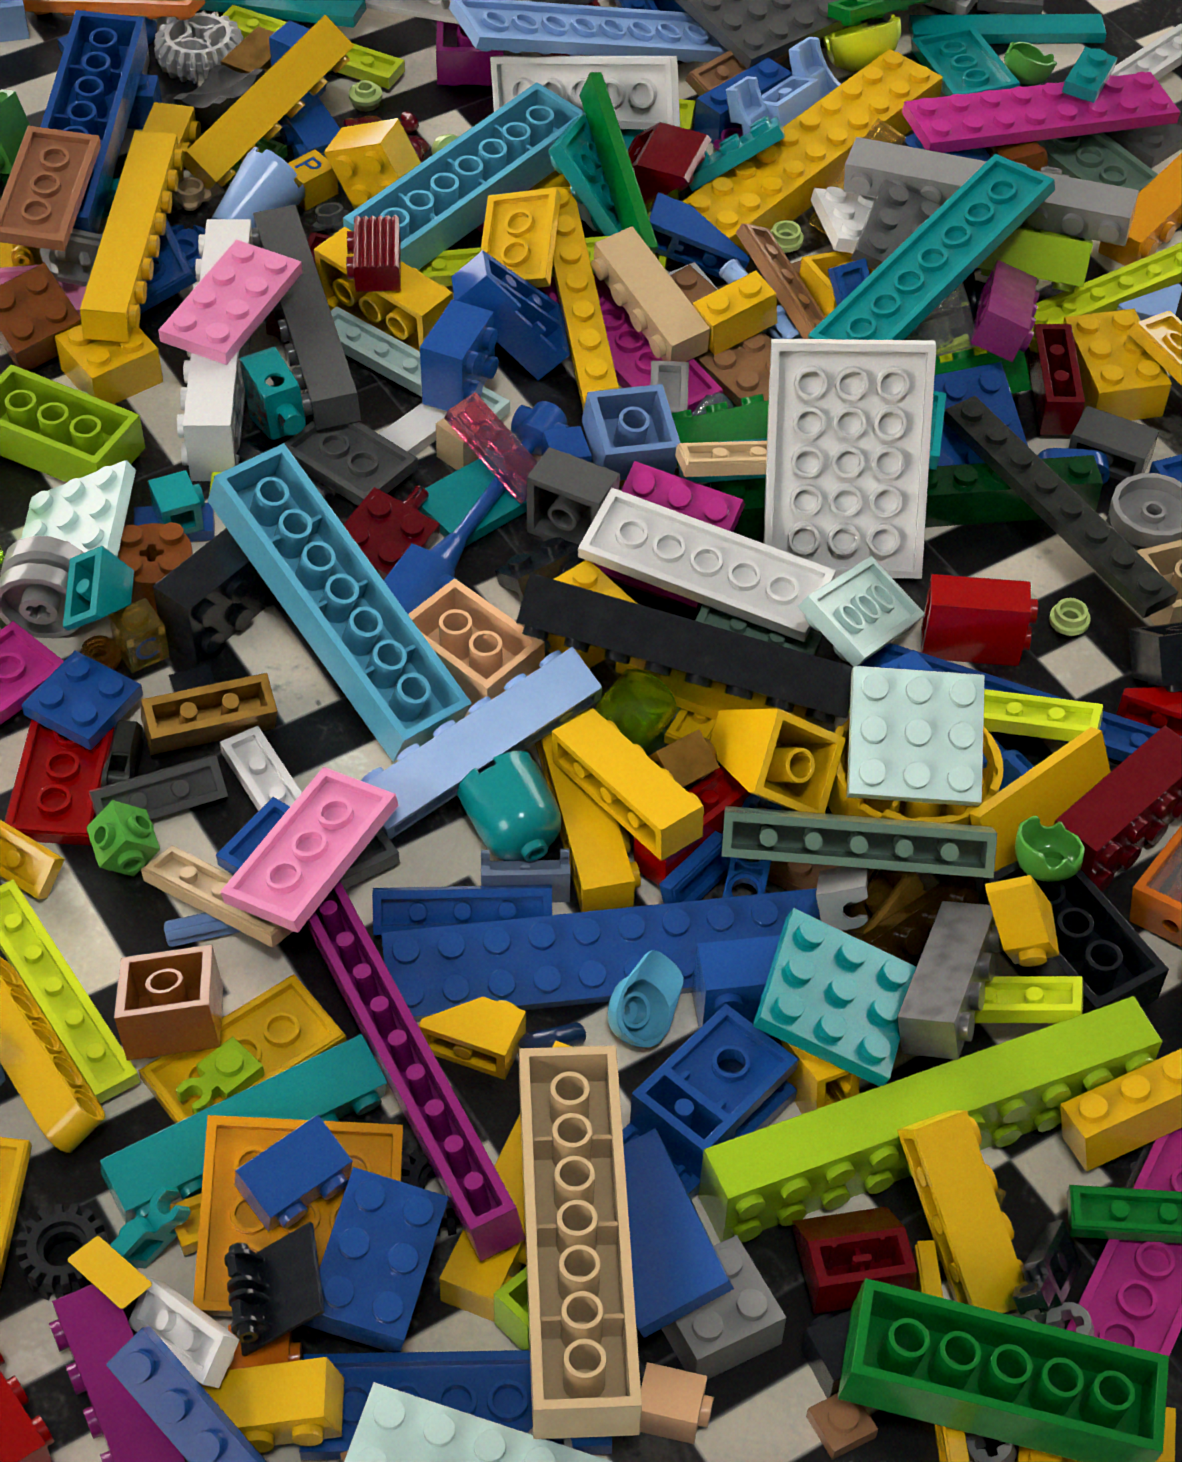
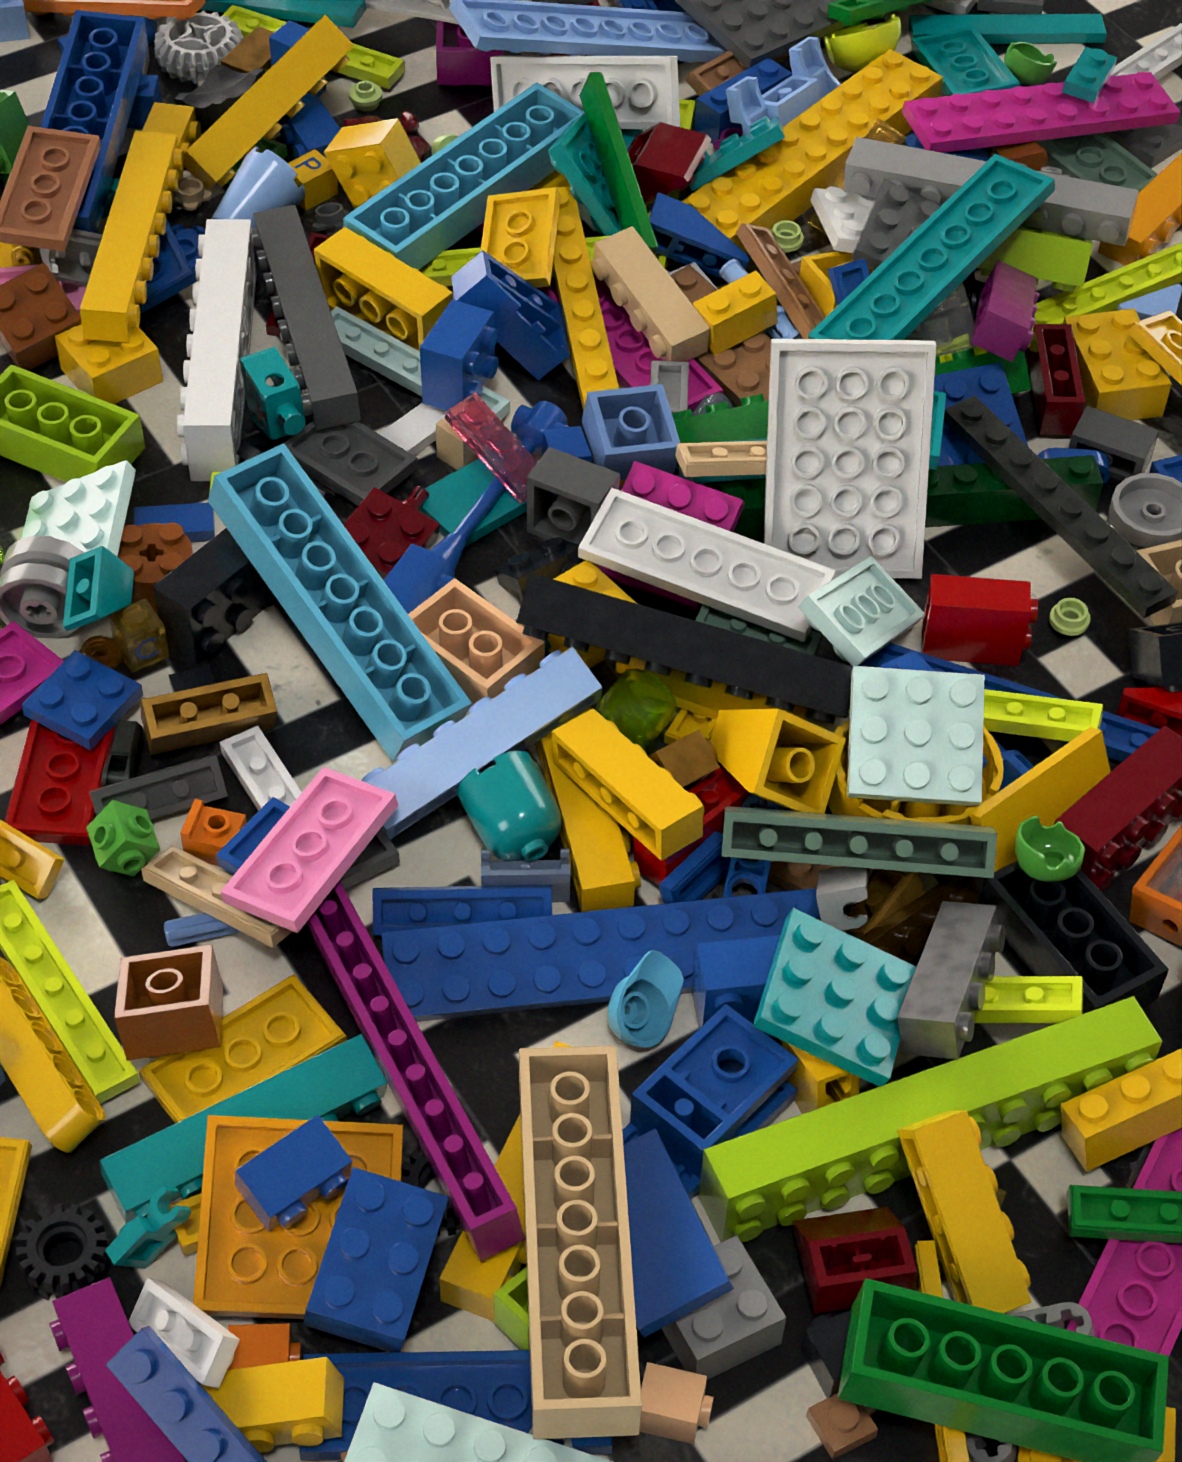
yellow sticker [68,1236,152,1309] -> none
teal brick [148,470,205,534] -> none
bright pink plate [158,239,303,365] -> none
lime plate [176,1037,265,1115] -> none
black hinge [224,1222,325,1357] -> none
dark red brick [346,215,401,292] -> none
yellow slope [418,997,526,1080] -> none
dark blue arm [518,1022,586,1056] -> none
yellow slope [985,875,1059,967] -> none
black hinge [1012,1220,1082,1315] -> none
none -> orange brick [180,799,247,866]

